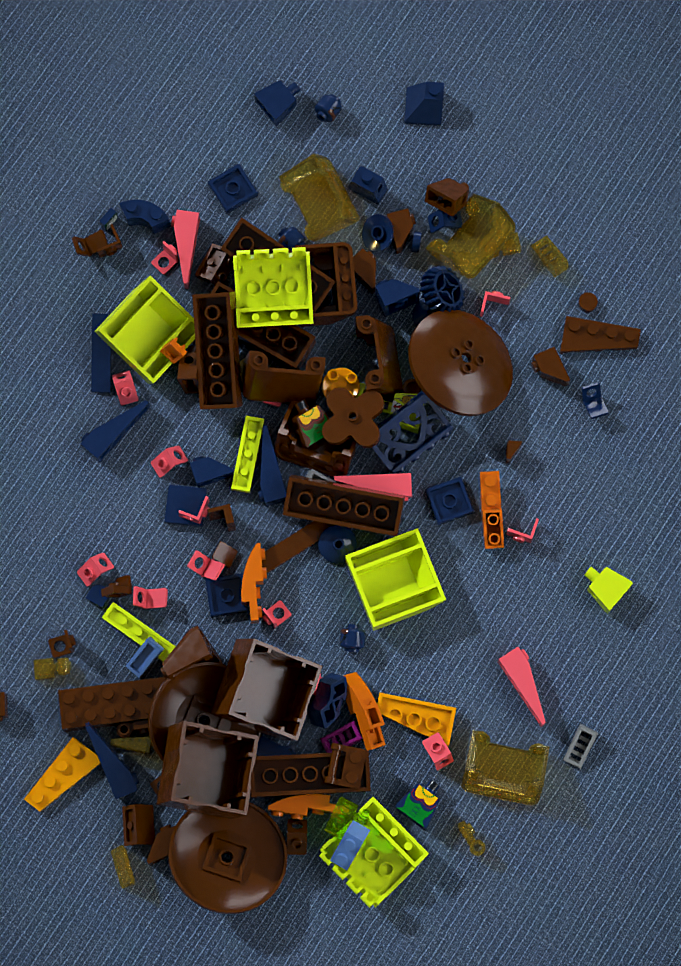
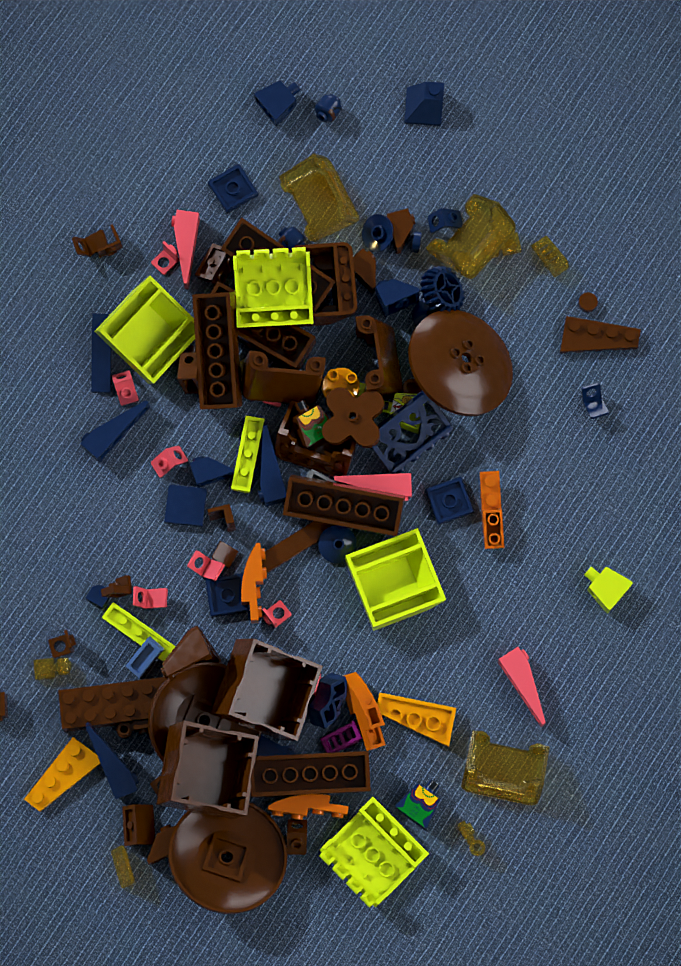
coral bracket [77,553,114,587] -> none
dark blue tile [100,208,118,232] -> none
clear yellow slope [110,737,152,755] -> none
dark blue brick [119,200,171,234] -> none
orange tile [160,338,187,364] -> none
coral bracket [178,496,210,524] -> none
reddish brown plate [324,743,367,789] -> none
clear neon green plate [324,796,371,840] -> none
medium blue brick [330,820,370,871] -> none
dark blue head [340,624,366,652] -> none
dark blue torso [348,166,388,205] -> none
coral bracket [422,733,454,771] -> none
reddish brown torso [425,178,469,216] -> none
coral bracket [480,291,510,317] -> none
reddish brown slope [506,440,522,464] -> none
coral bracket [506,518,539,543] -> none
reddish brown slope [531,347,570,386] -> none
light grey slope [563,723,598,769] -> none

